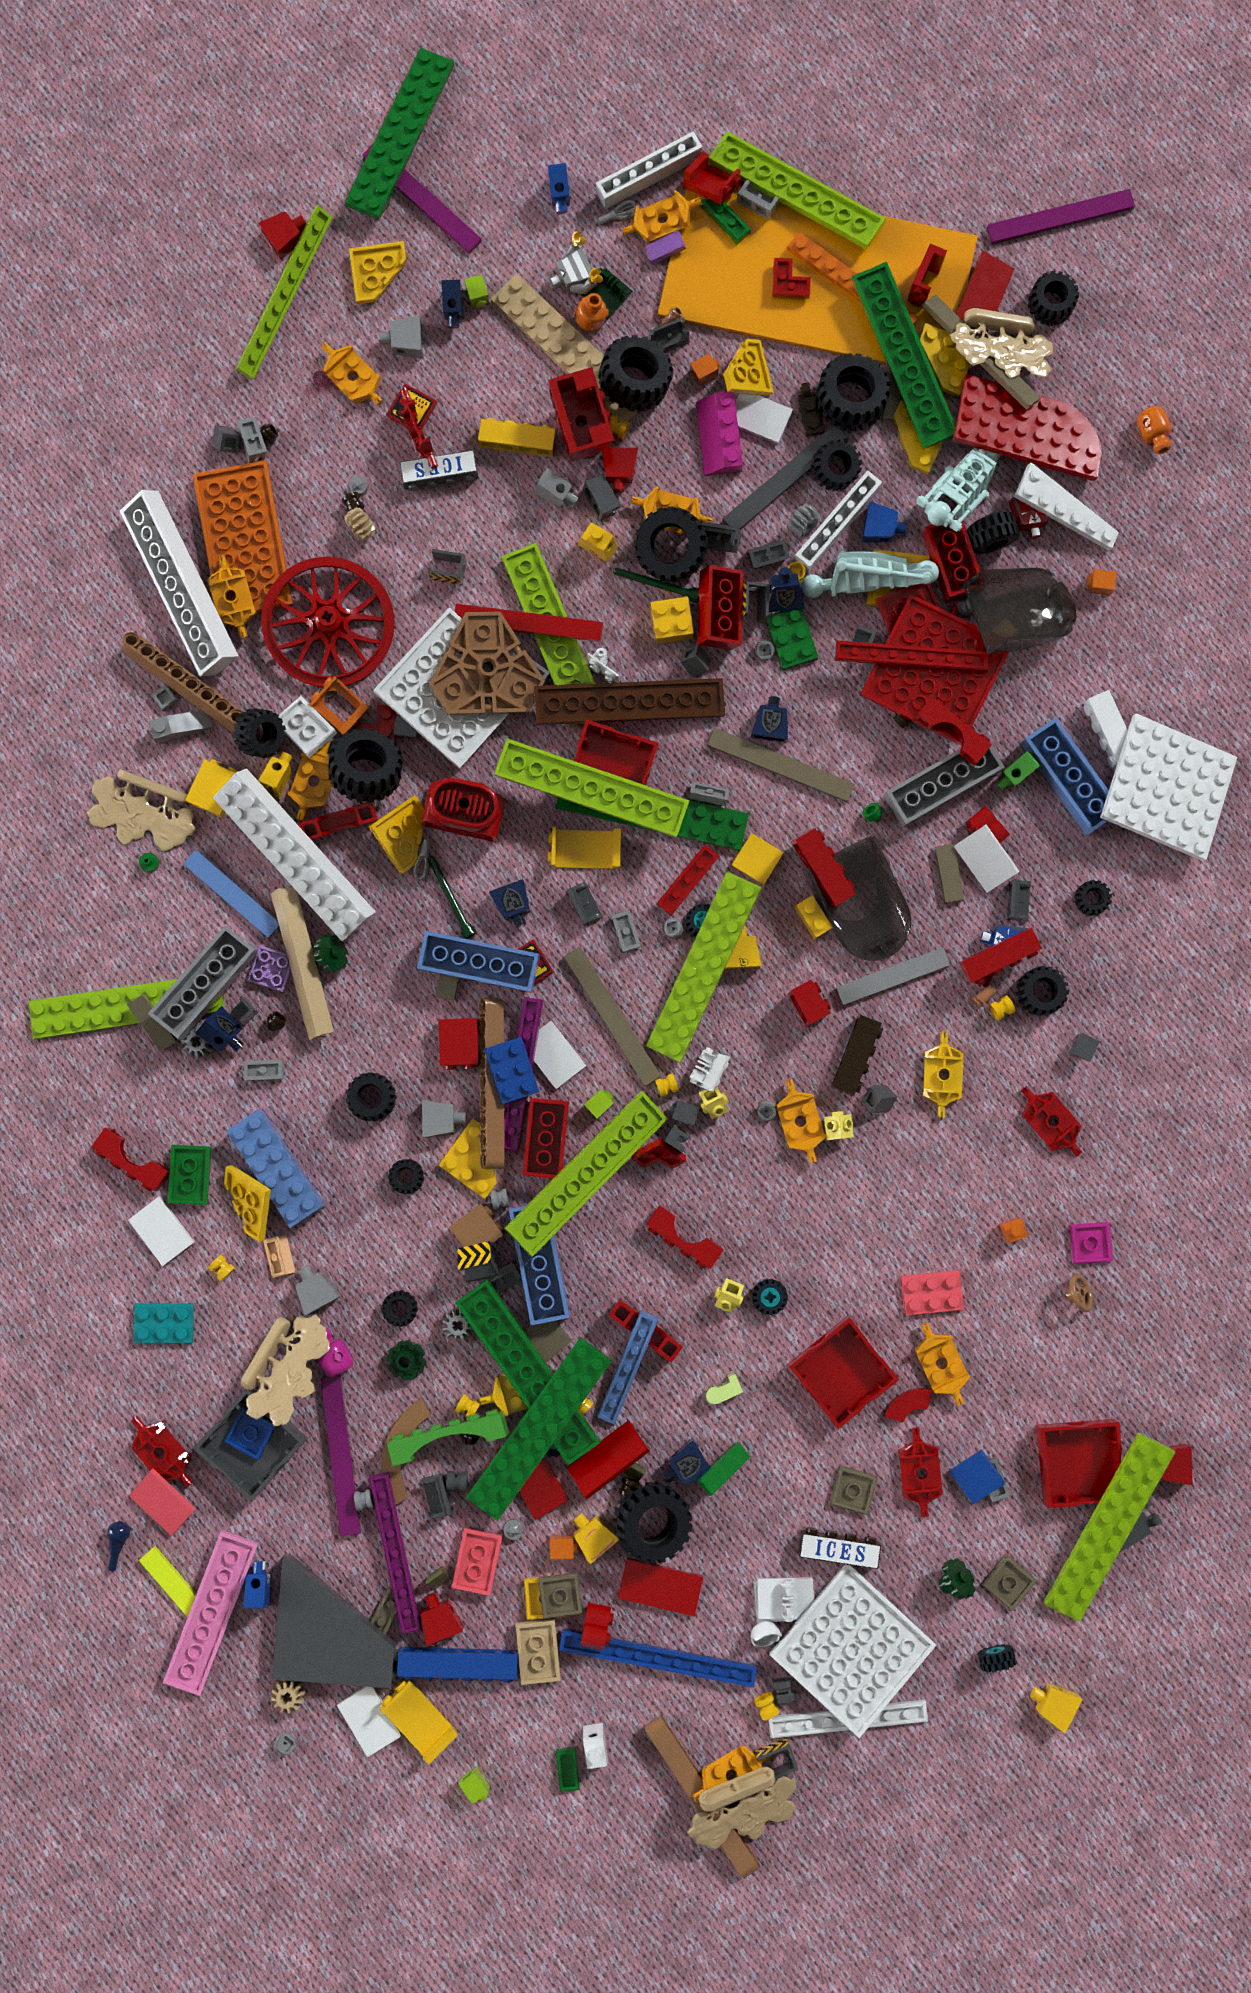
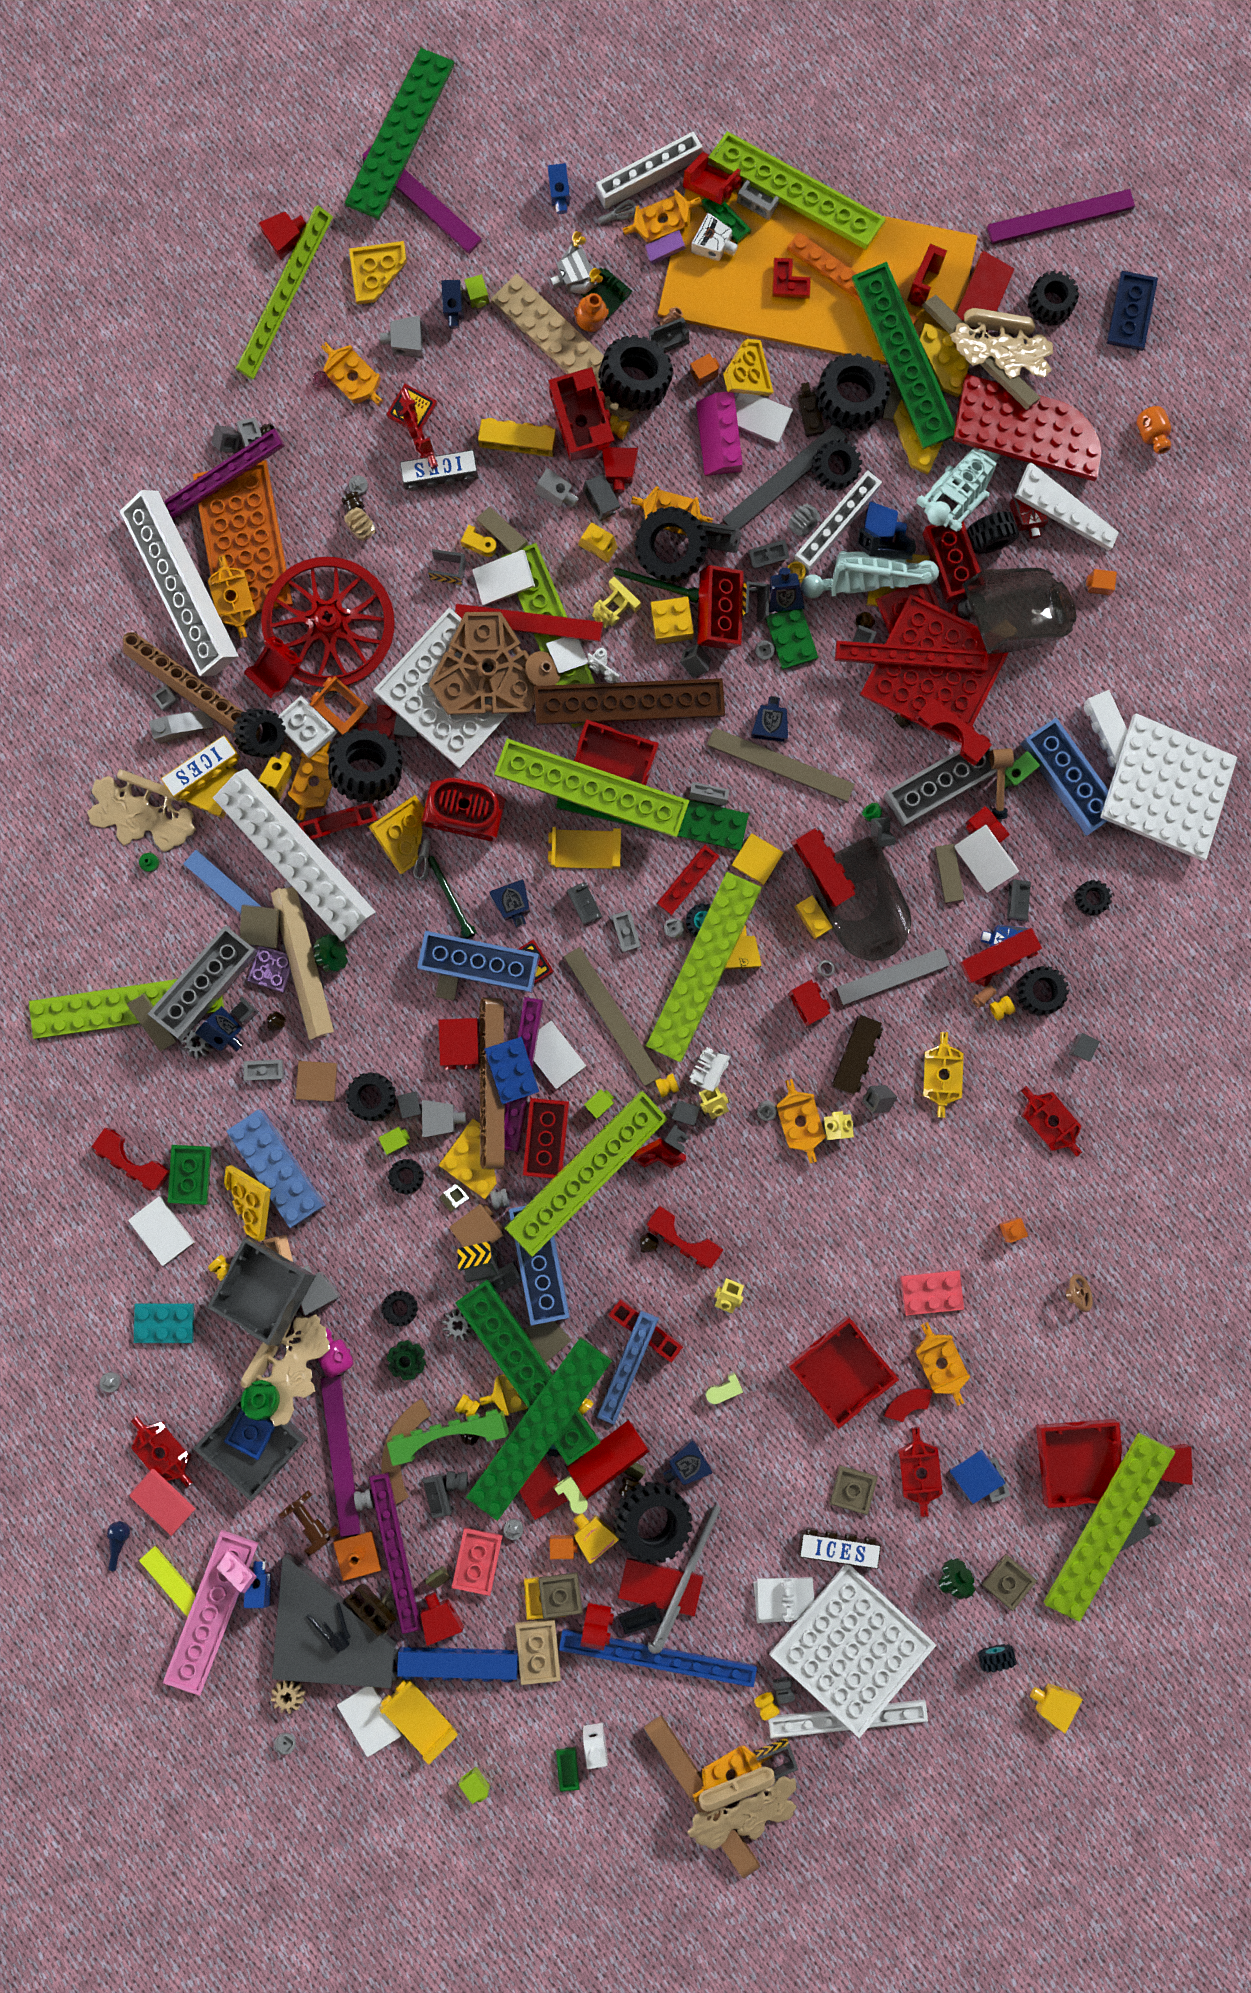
green tile [697,1441,750,1496] -> none
white hair [751,1621,782,1647] -> none
black wheel [752,1279,788,1315] -> none
dark pink tile [1070,1222,1113,1264] -> none
none -> light grey tile [100,1372,121,1392]
none -> brick [160,735,241,801]
none -> magenta tile [164,428,285,520]
none -> dark grey tile [207,1238,316,1346]
none -> bright pink plate [216,1551,257,1593]
none -> dark tan tile [240,904,280,948]
none -> green tile [241,1380,280,1421]
none -> red panel [244,636,302,698]
none -> reddish brown piece [278,1490,340,1557]
none -> medium nougat tile [296,1061,338,1102]
none -> black plant [307,1603,351,1653]
none -> orange tile [333,1530,382,1581]
none -> dark brown piece [345,1583,397,1637]
none -> lime brick [378,1127,410,1155]
none -> dark grey panel [397,1091,422,1118]
none -> olive slope [440,1183,469,1212]
none -> yellow leg [461,524,497,557]
none -> white tile [472,550,535,606]
none -> dark tan tile [476,506,528,554]
none -> medium nougat dish [525,651,561,686]
none -> white sticker [546,637,589,673]
none -> yellowish green leg [553,1475,588,1514]
none -> light yellow tile [592,577,641,628]
none -> black tile [618,1602,662,1635]
none -> dark brown plate [640,1233,659,1253]
none -> light grey bar [648,1504,721,1654]
none -> white torso [691,213,738,261]
none -> light grey piece [817,960,835,977]
none -> dark brown plate [855,612,875,629]
none -> black panel [856,527,916,560]
none -> dark grey panel [870,817,896,847]
none -> medium nougat piece [990,748,1014,819]
none -> dark blue plate [1106,271,1158,351]

